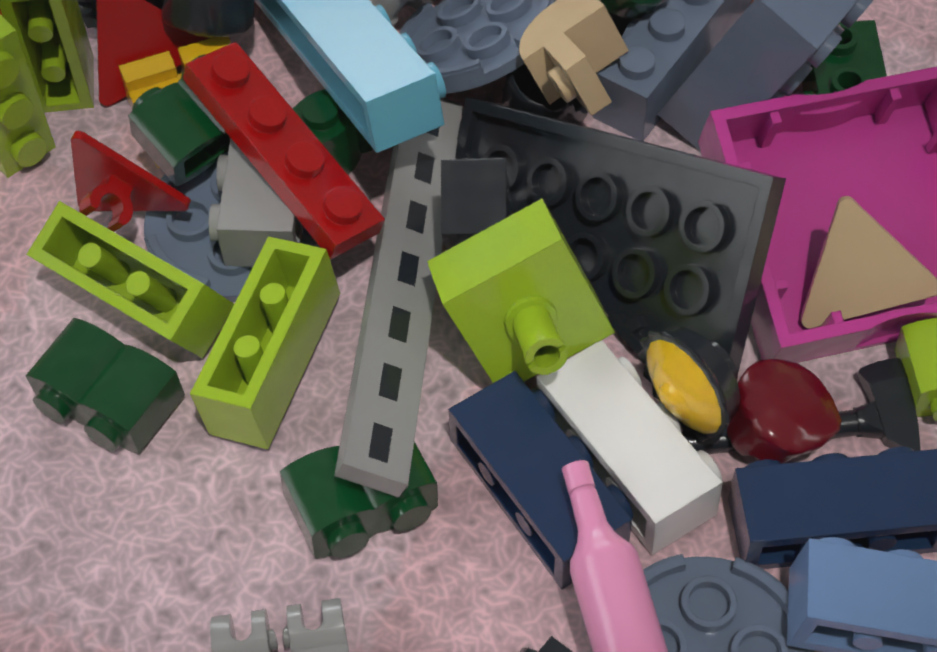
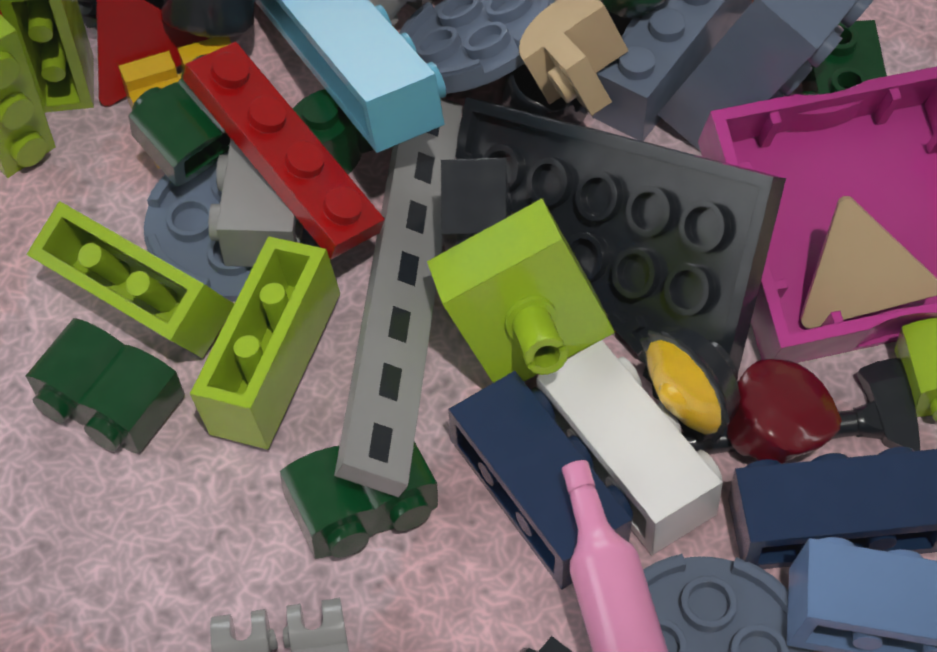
red piece [71,131,191,232] -> none

